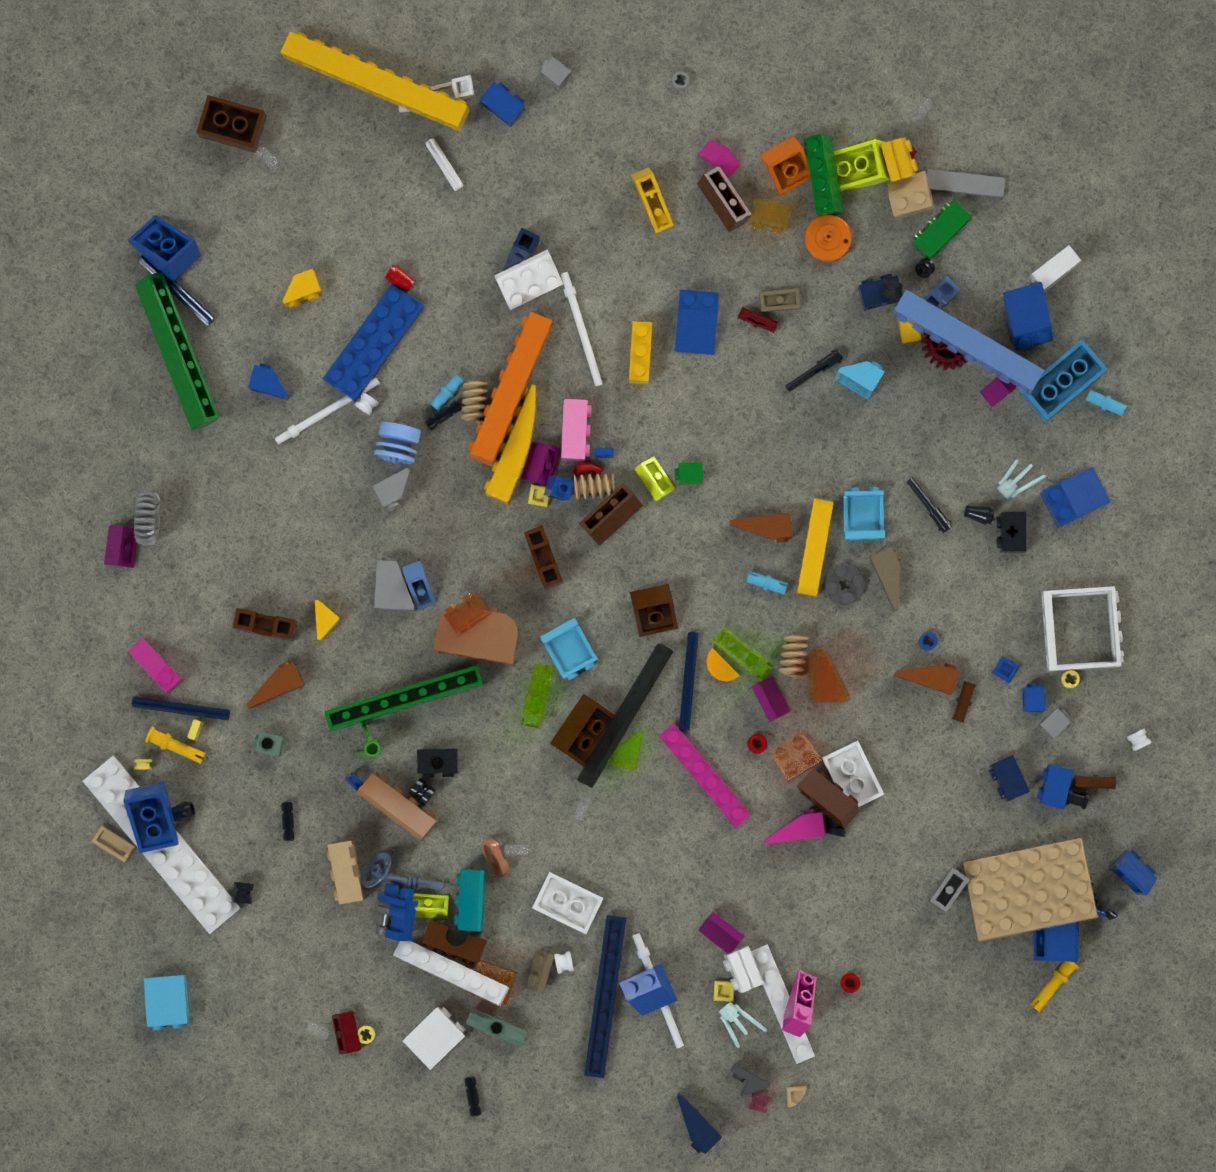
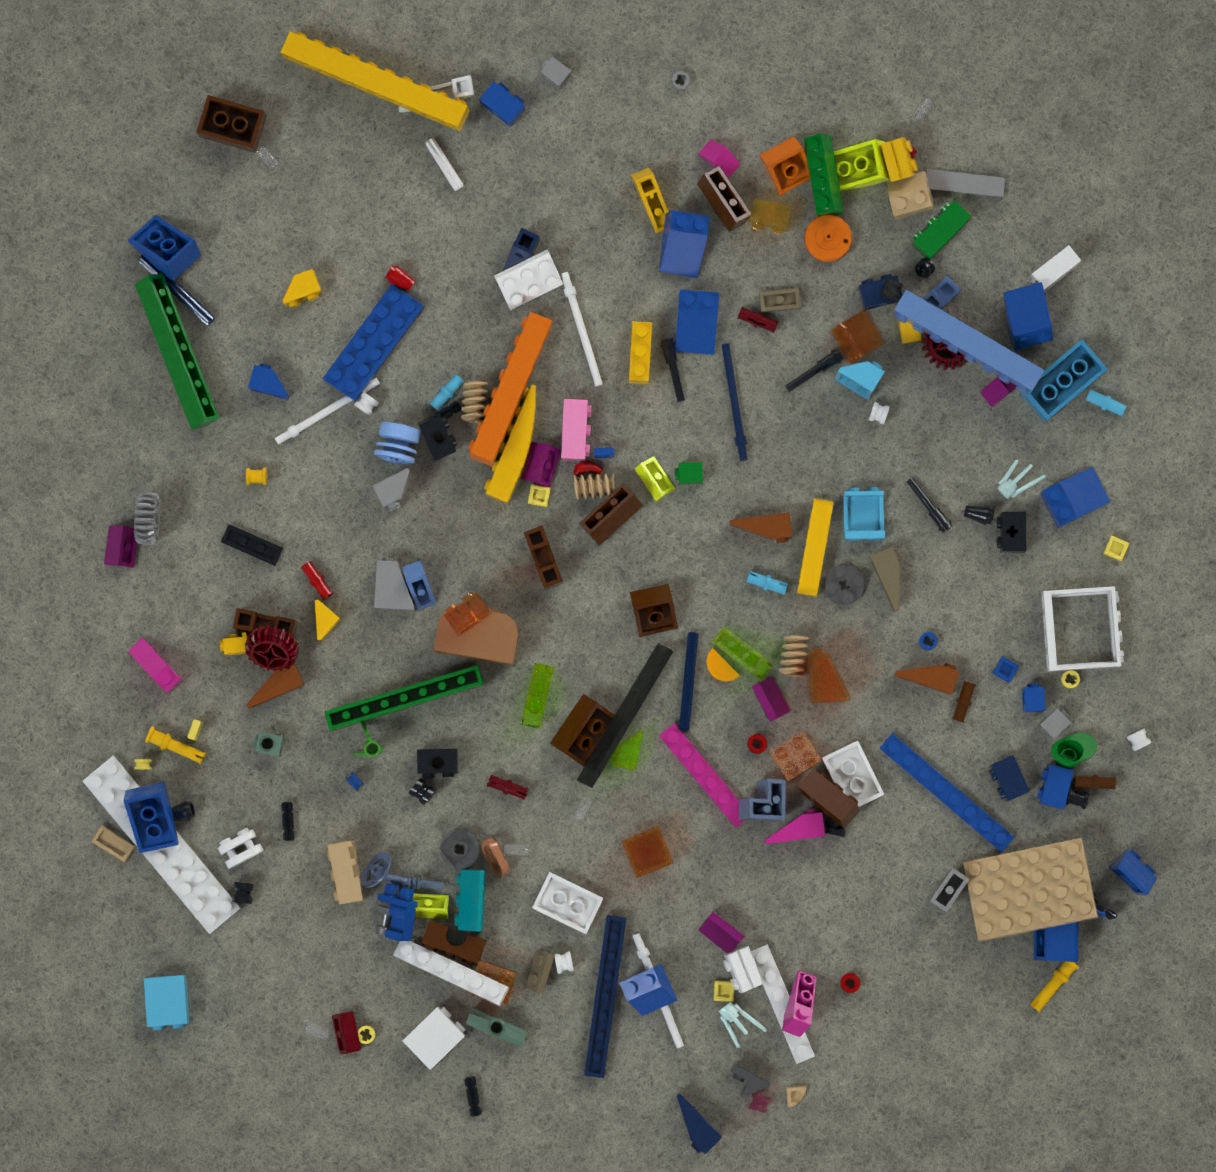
dark blue axle [132,697,230,720] -> none
medium nougat slope [357,773,437,841] -> none
medium azure panel [540,618,598,681] -> none
blue brick [544,476,574,501] -> none
none -> white brick [217,828,264,869]
none -> yellow brick [220,632,248,656]
none -> black tile [221,524,283,566]
none -> dark red gear [245,625,299,671]
none -> yellow bush [246,467,267,486]
none -> red pin [301,561,333,600]
none -> black brick [418,413,458,461]
none -> flat silver plate [440,829,480,869]
none -> dark red pin [487,774,529,800]
none -> clear orange brick [621,826,673,879]
none -> blue slope [659,210,710,278]
none -> black pin [660,338,685,402]
none -> dark blue bar [722,344,748,461]
none -> sand blue brick [739,779,786,822]
none -> clear orange hinge [830,310,885,364]
none -> white wheel [869,402,890,425]
none -> blue plate [879,733,1015,853]
none -> green piece [1051,733,1097,769]
none -> light yellow tile [1103,535,1129,561]

